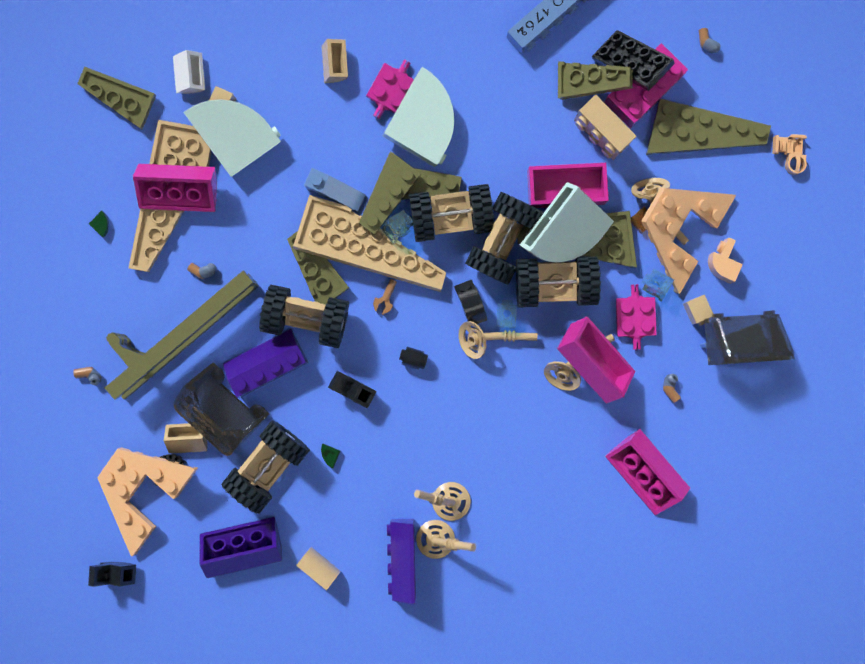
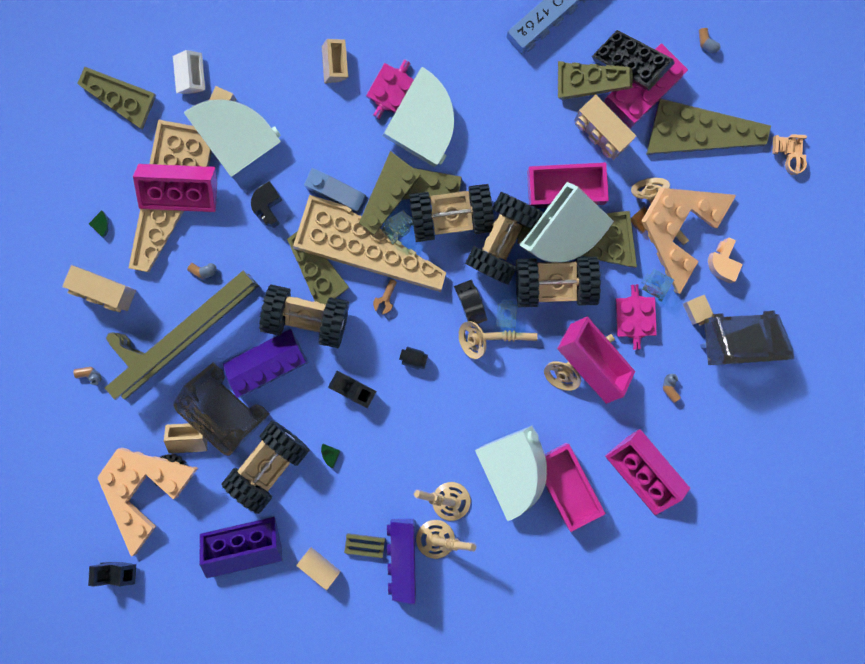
none -> tan brick [62,265,136,312]
none -> black brick [251,181,282,228]
none -> olive tile [344,533,385,558]
none -> light aqua brick [475,426,547,521]
none -> dark pink piece [545,443,605,532]

